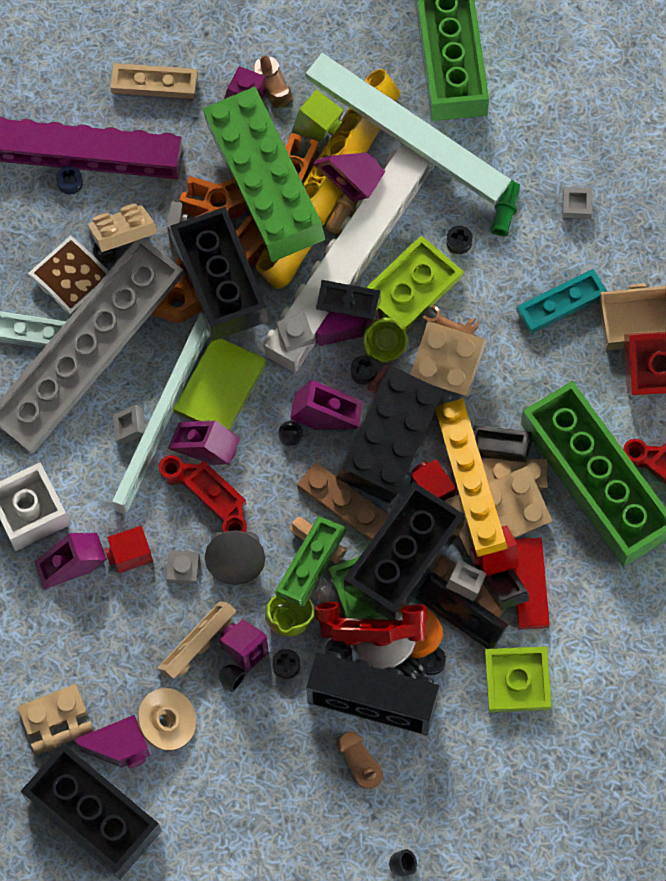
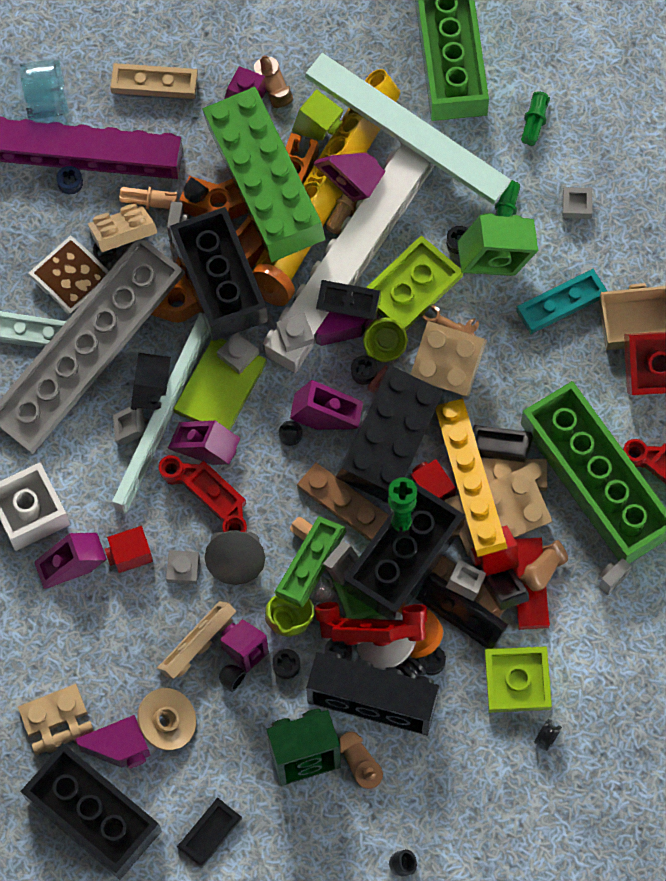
none -> clear light blue brick [20,59,69,120]
none -> light nougat axle [119,186,177,210]
none -> black hinge [131,352,171,410]
none -> black tile [177,797,242,868]
none -> black hinge [183,177,209,203]
none -> light grey plate [217,333,259,374]
none -> orange piece [252,263,295,306]
none -> dark green brick [266,709,341,786]
none -> light grey plate [323,541,359,586]
none -> green pin [388,477,417,532]
none -> bright green brick [457,213,539,276]
none -> medium nougat piece [519,540,568,591]
none -> green axle [521,91,550,146]
none -> black bush [534,719,562,751]
none -> light grey plate [599,558,632,595]

